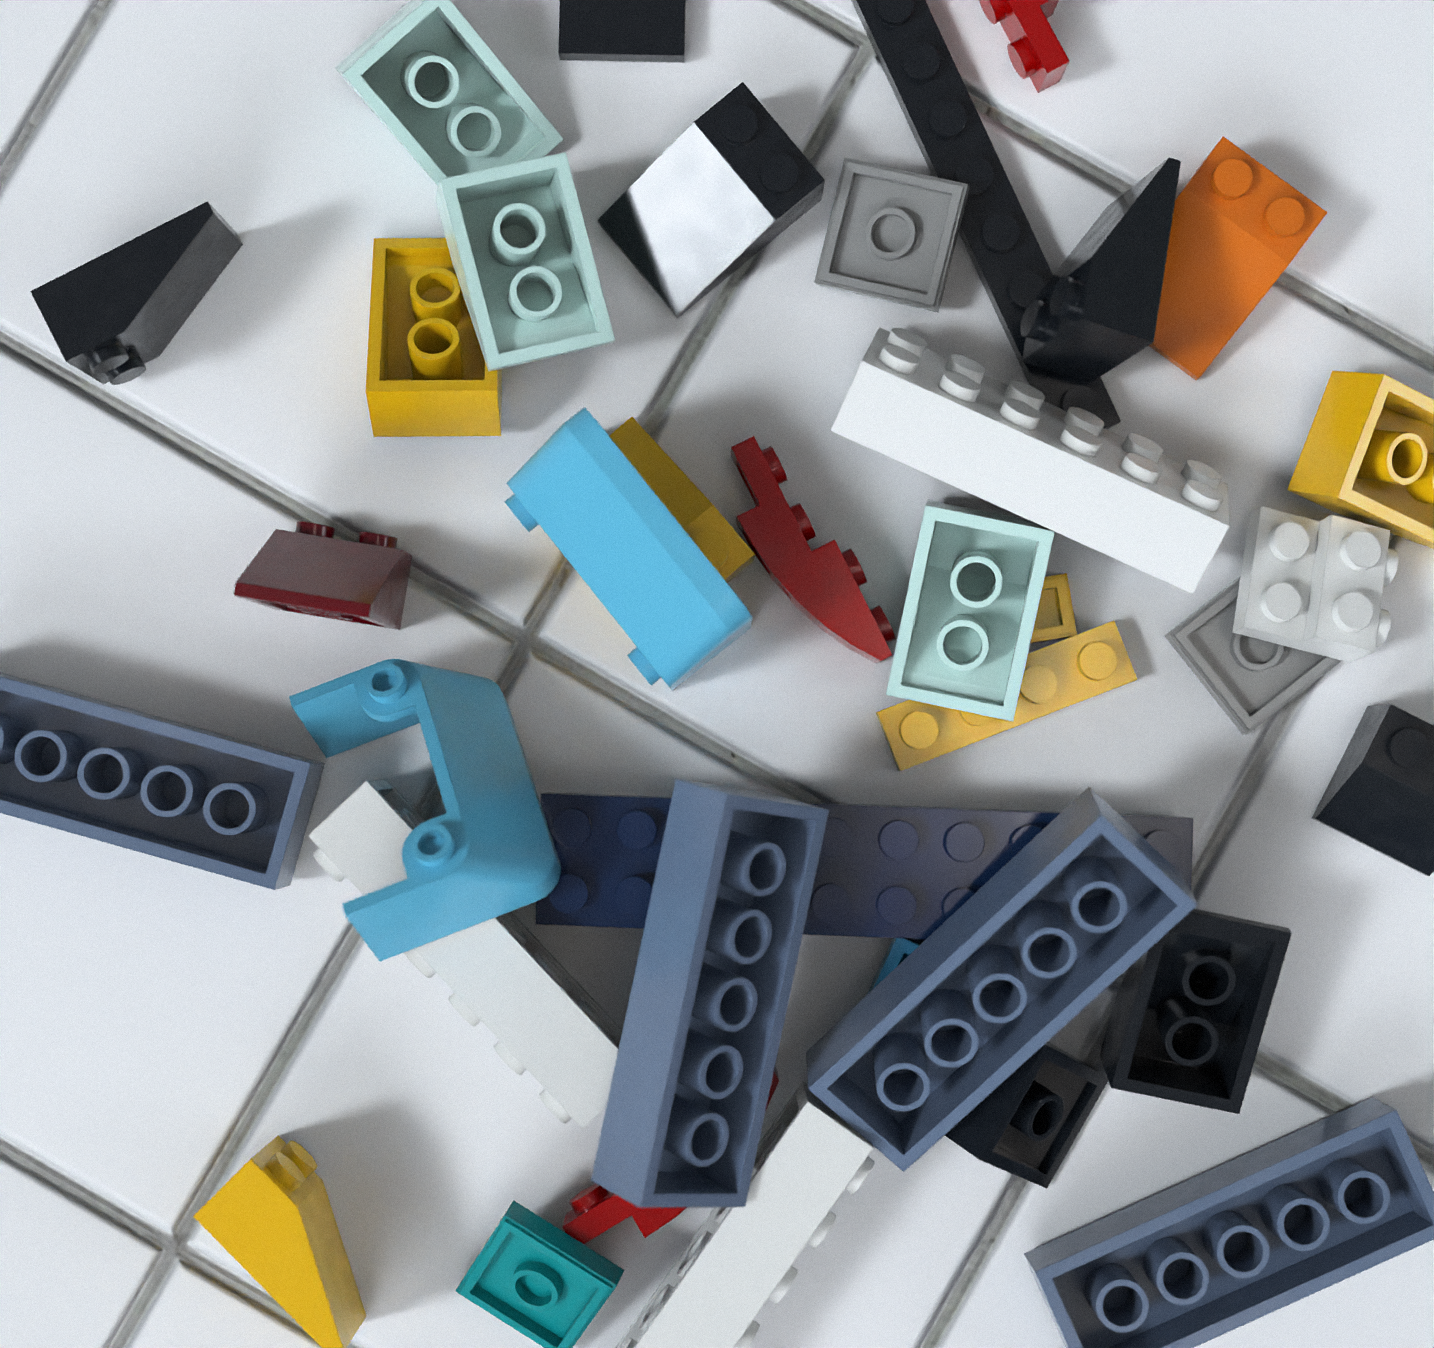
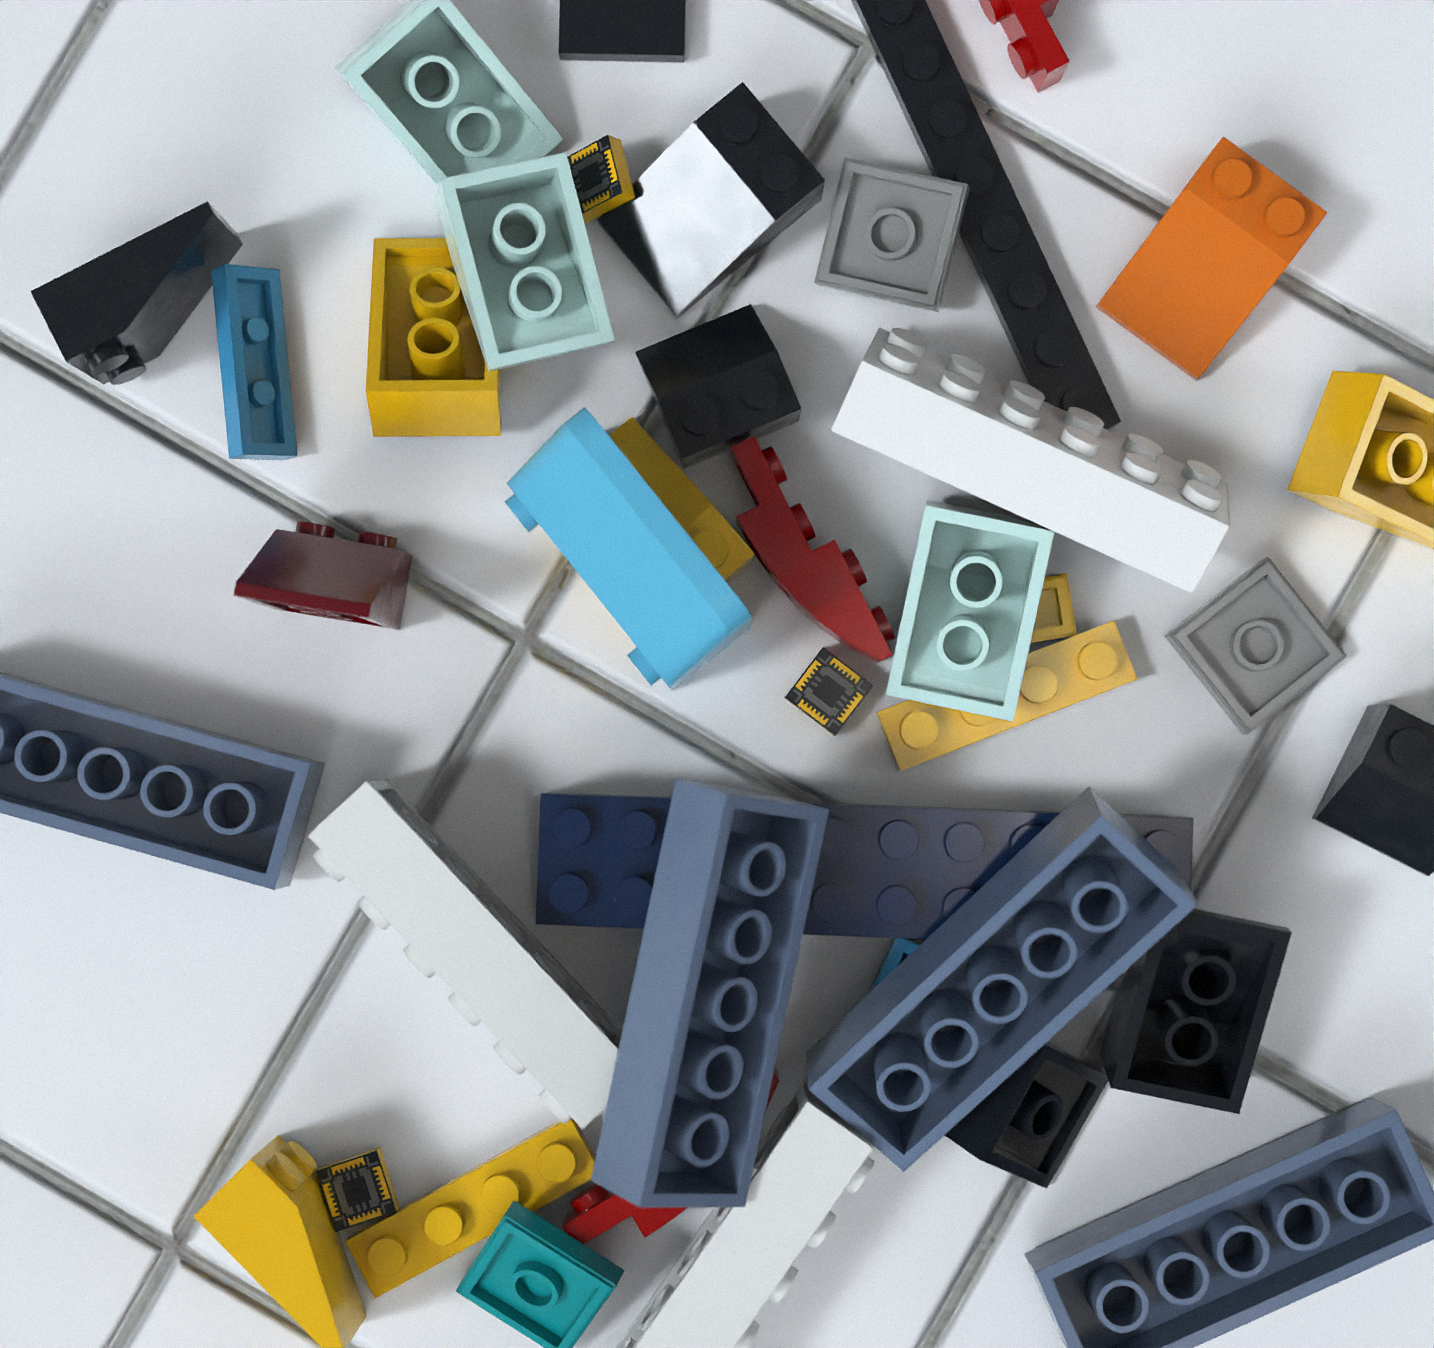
medium azure windscreen [289,659,561,961] -> none
black slope [1021,157,1181,383] -> none
white plate [1233,506,1399,663] -> none
none -> dark azure plate [211,264,297,460]
none -> tile [316,1147,400,1232]
none -> yellow plate [345,1118,596,1299]
none -> tile [567,135,635,223]
none -> black slope [635,304,802,469]
none -> tile [784,647,874,736]

